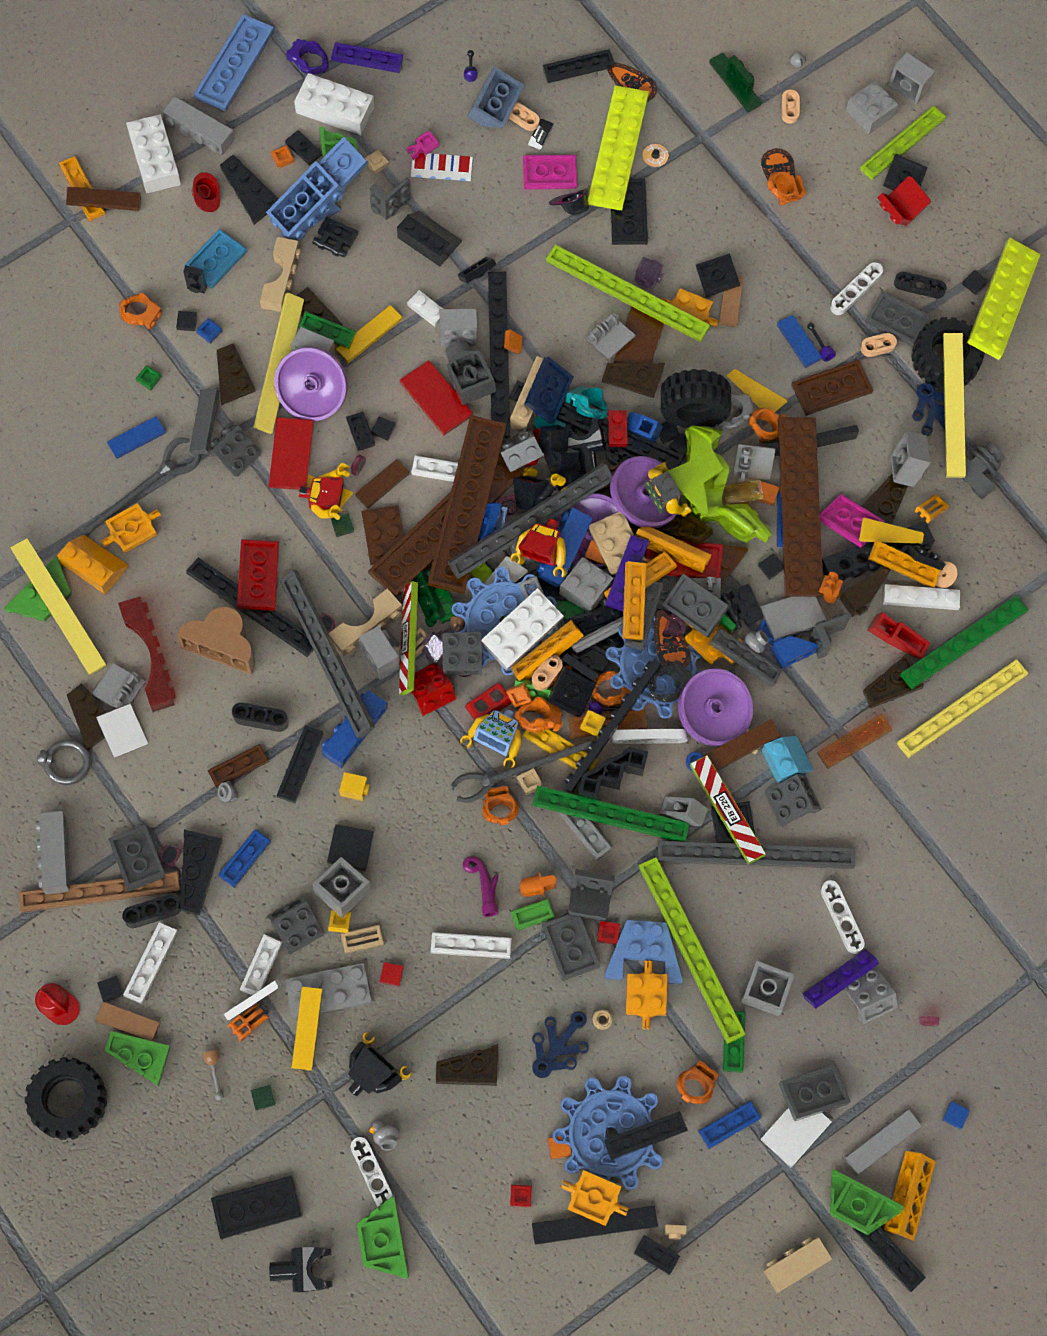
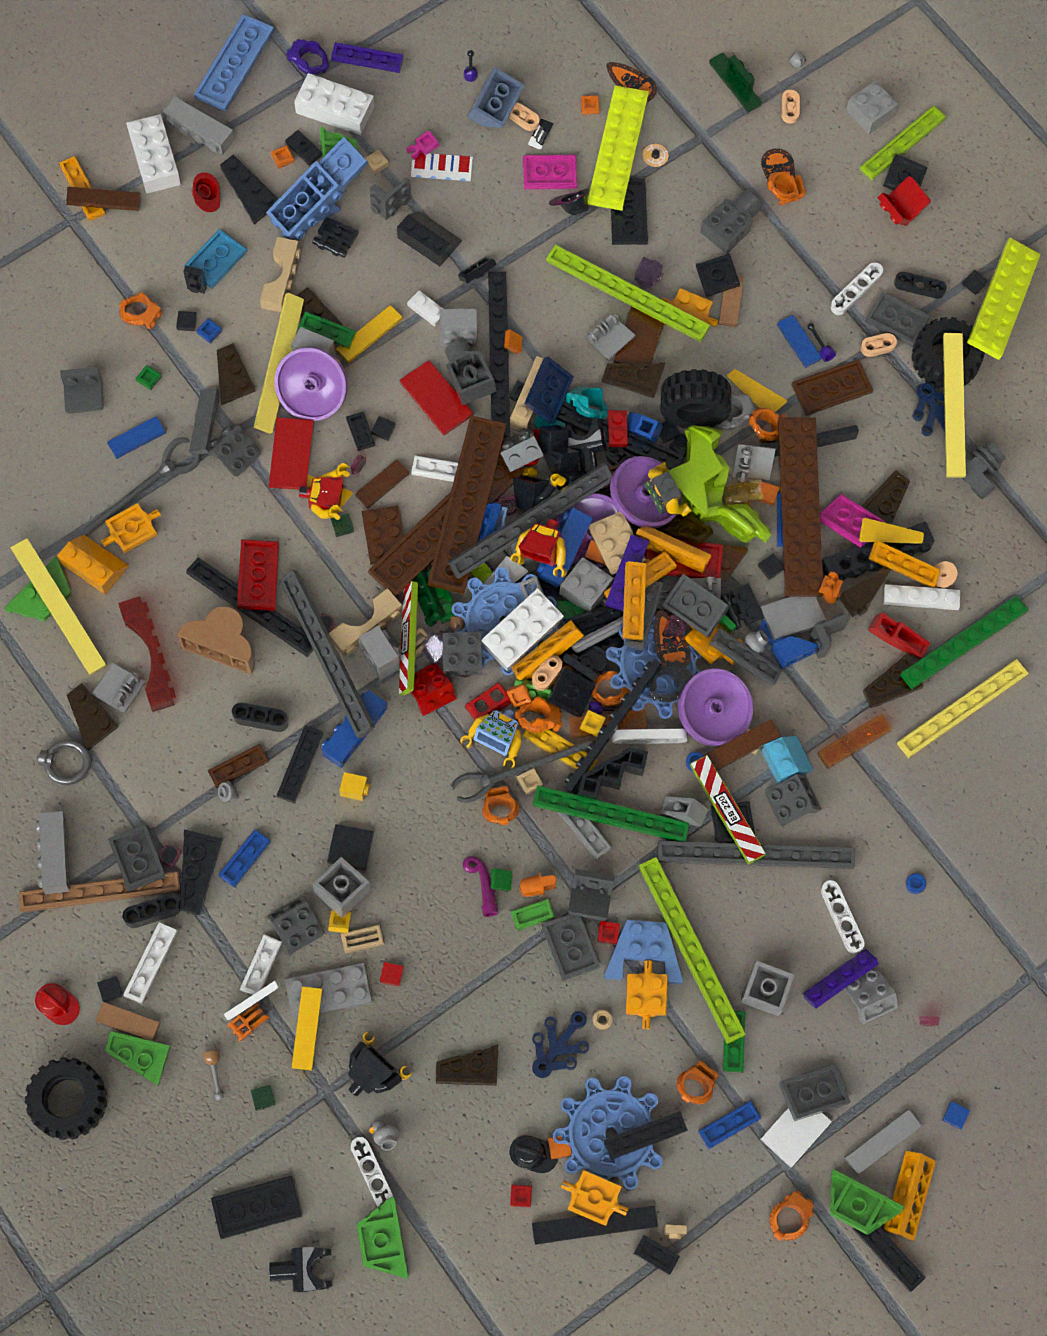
white sticker [96,704,148,758] -> none
white tile [431,932,512,959] -> none
black plate [543,49,615,83] -> none
tan brick [763,1236,832,1293] -> none
light grey brick [888,52,935,105] -> none
light grey brick [890,431,931,487] -> none
black plate [905,545,946,570] -> none
light orange tile [914,494,950,523] -> none
none -> dark grey bracket [60,367,103,413]
none -> green tile [491,868,512,892]
none -> black piece [509,1135,558,1173]
none -> orange tile [581,95,600,114]
none -> dark grey brick [700,191,762,254]
none -> orange piece [769,1190,815,1241]
none -> blue tile [906,873,926,894]

